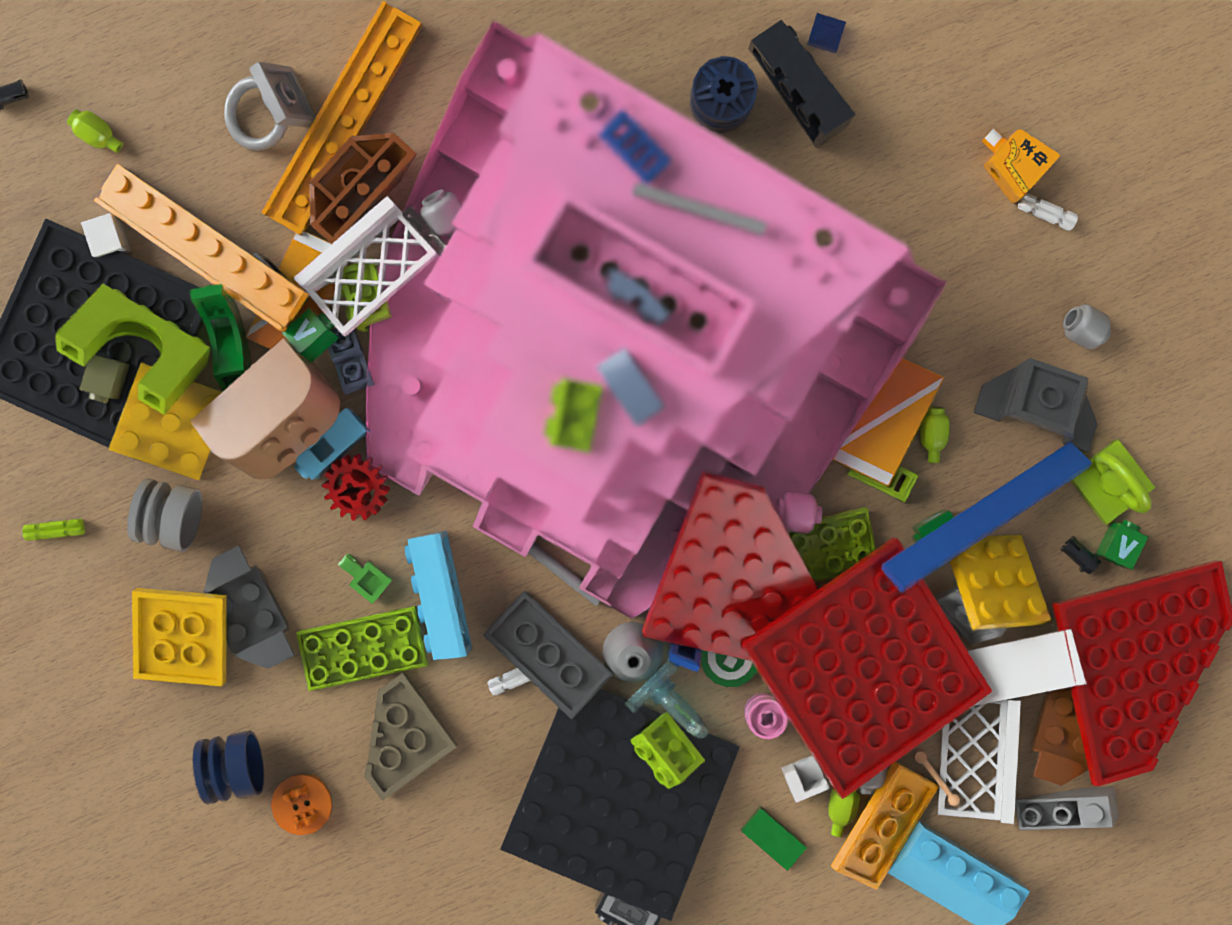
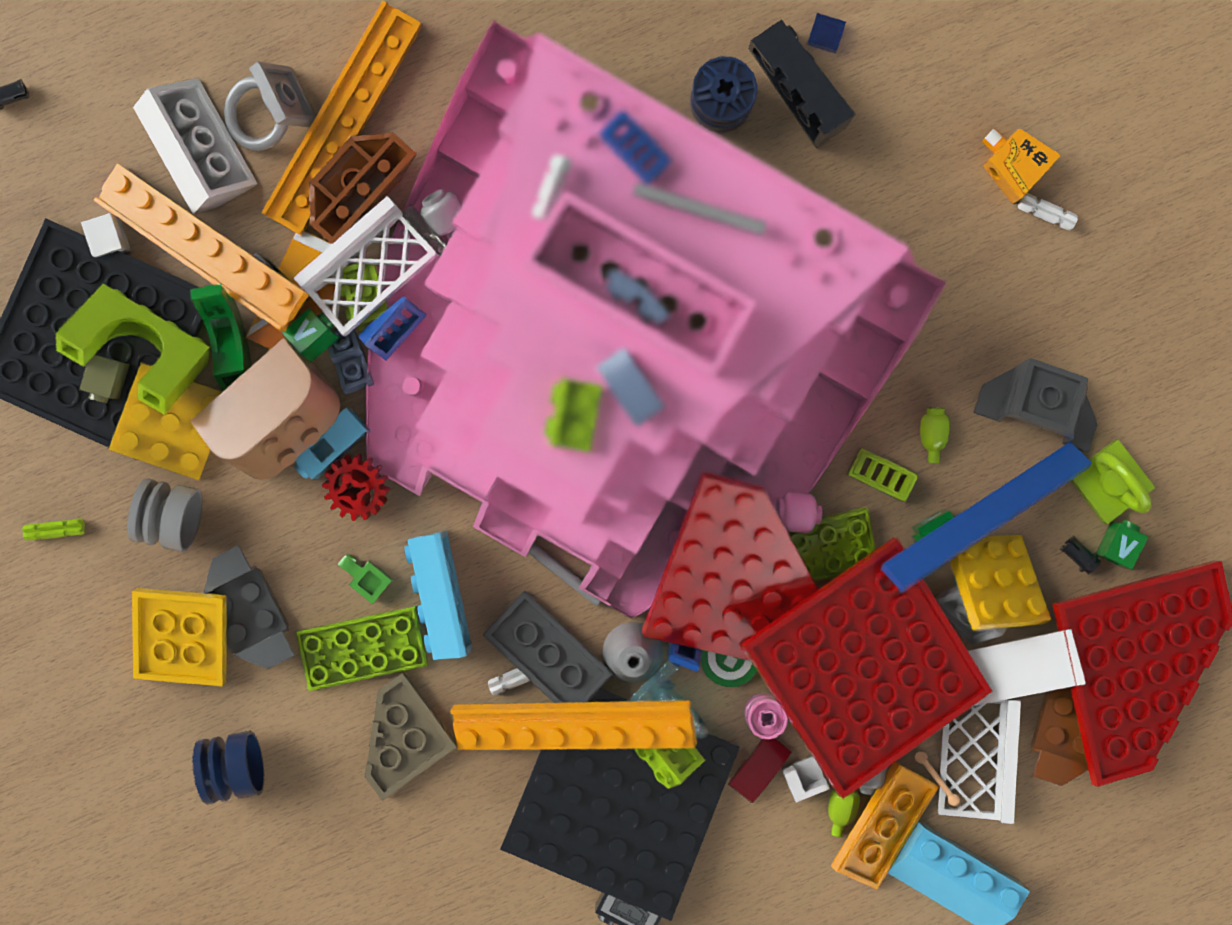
lime plant [67,109,123,153] -> none
orange plate [271,774,333,836] -> none
green tile [741,806,807,871] -> none
tile [833,358,944,488] -> none
light grey slope [1015,786,1119,830] -> none
light grey head [1063,304,1111,349] -> none
none -> white slope [133,78,258,214]
none -> blue slope [358,296,427,361]
none -> light orange plate [450,701,697,750]
none -> white axle [532,155,572,222]
none -> dark red slope [728,738,792,803]

